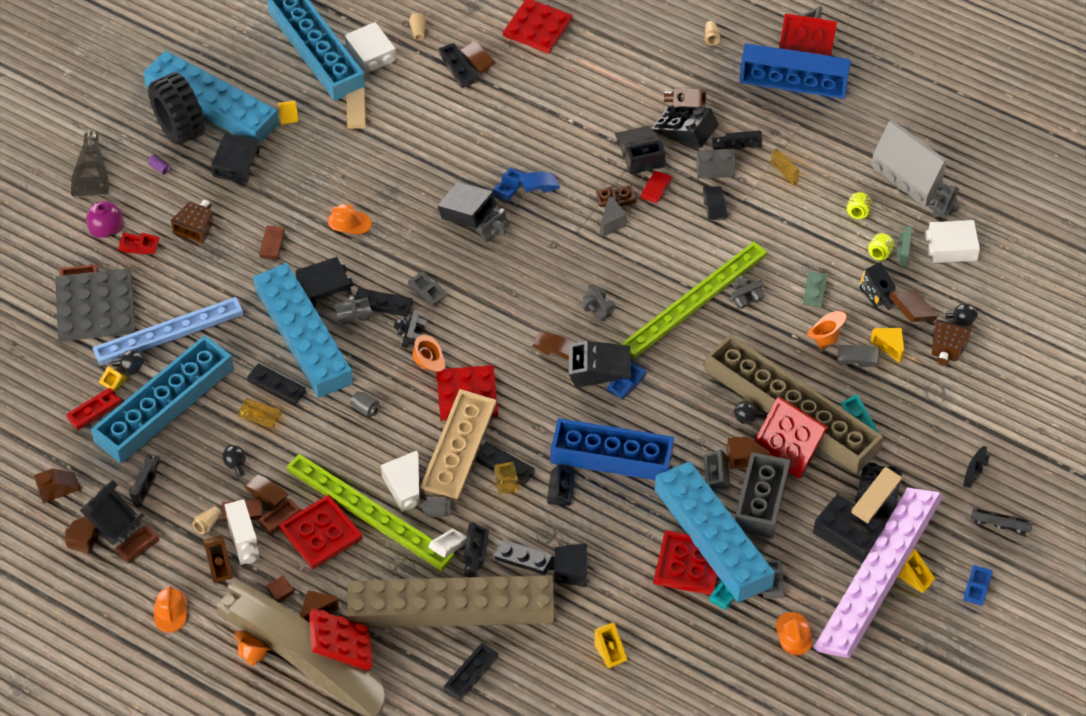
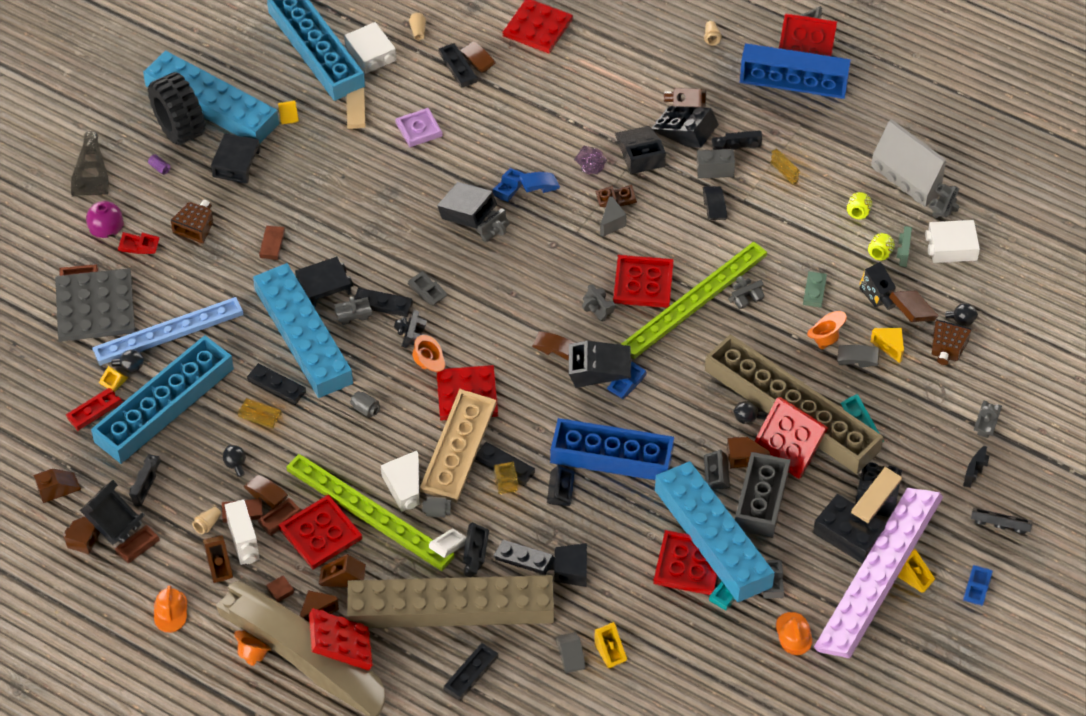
orange piece [328,204,372,235] -> none
red slope [640,171,673,204] -> none
none -> reddish brown slope [319,554,366,588]
none -> lavender tile [395,108,442,147]
none -> dark grey slope [555,632,585,674]
none -> clear purple brick [574,145,607,175]
none -> red plate [613,255,674,308]
none -> dark grey hips [974,400,1002,438]

